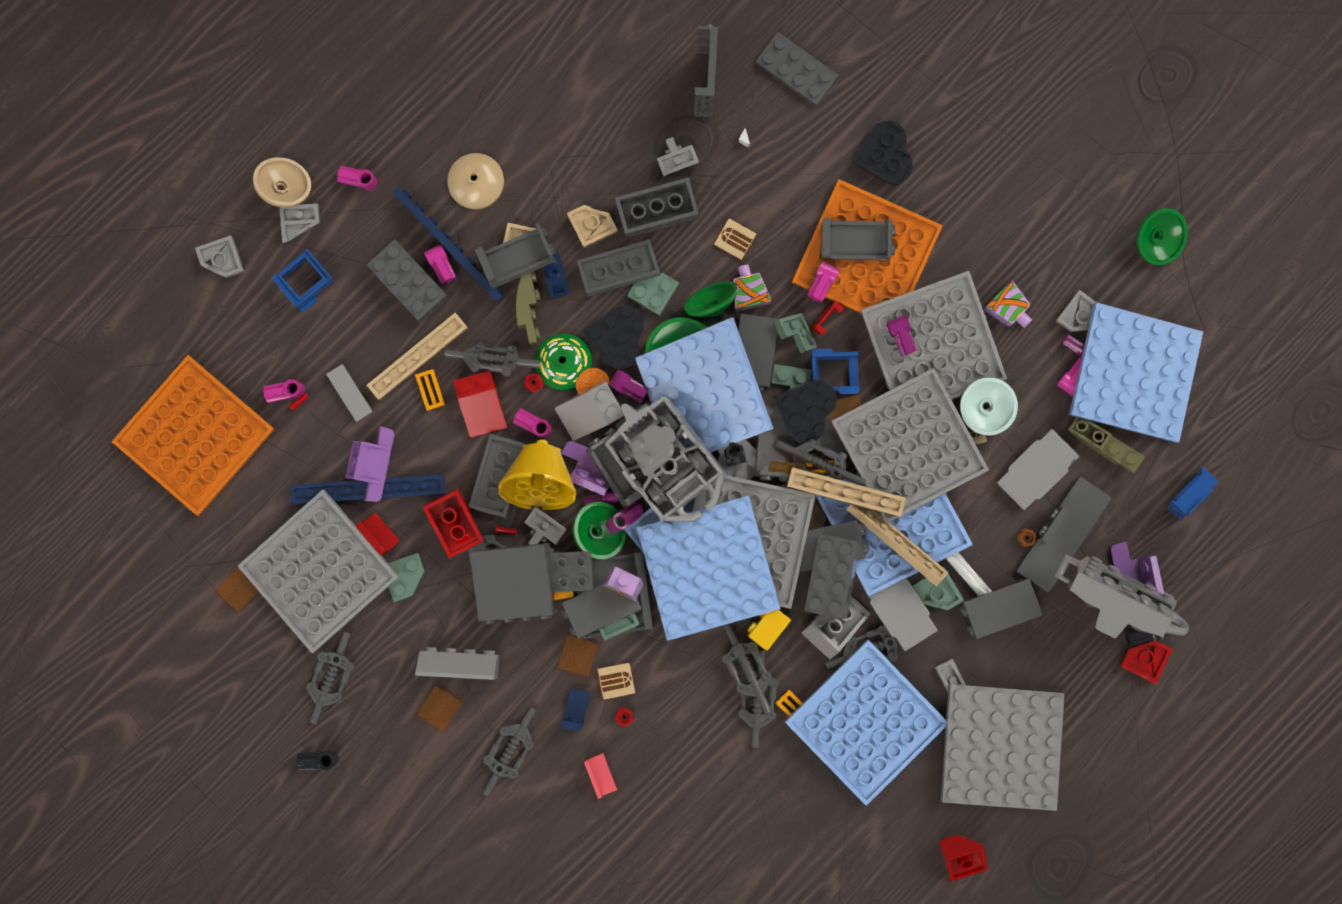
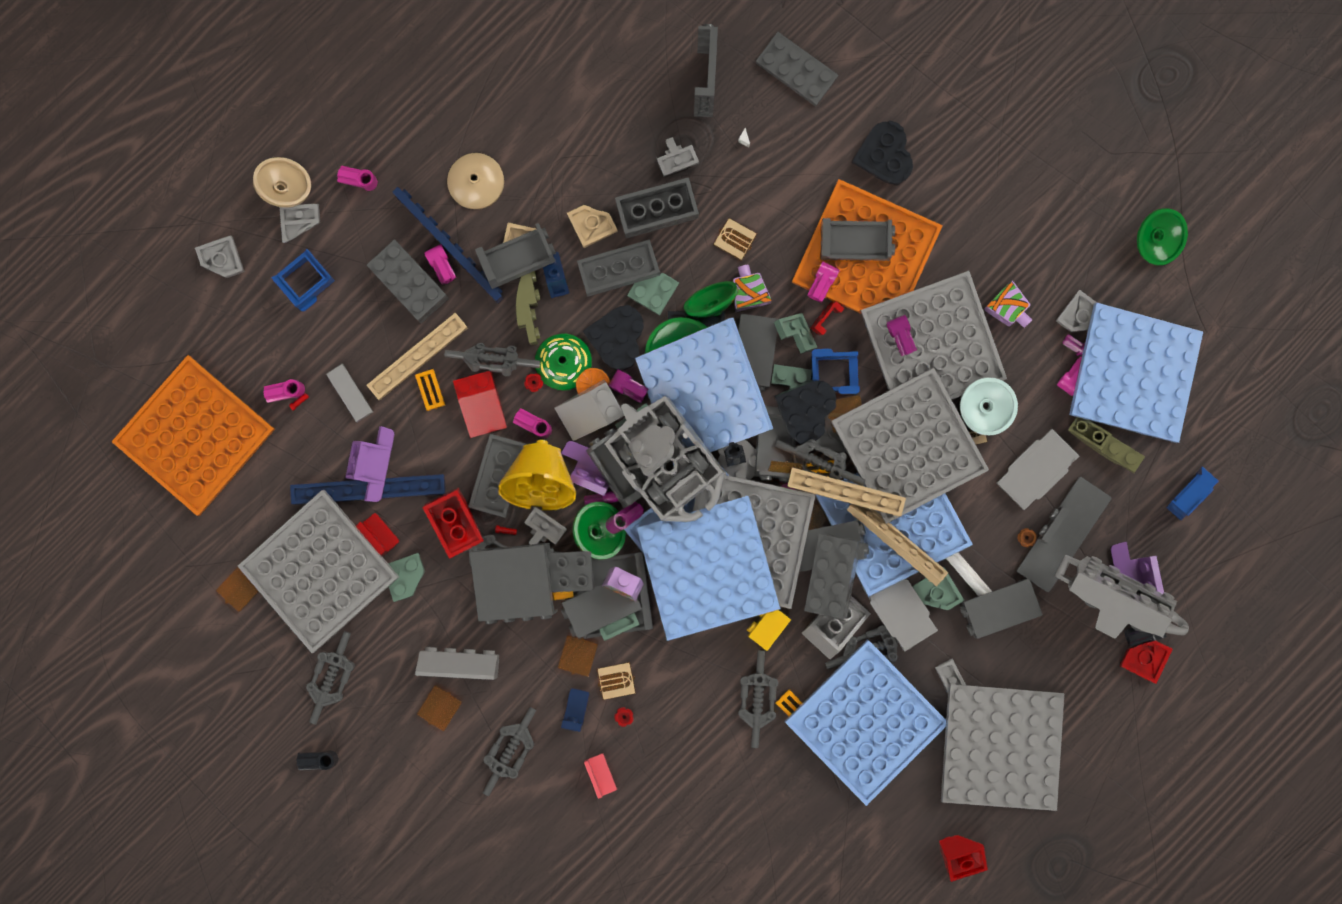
dark grey bar [722,624,772,715] -> none

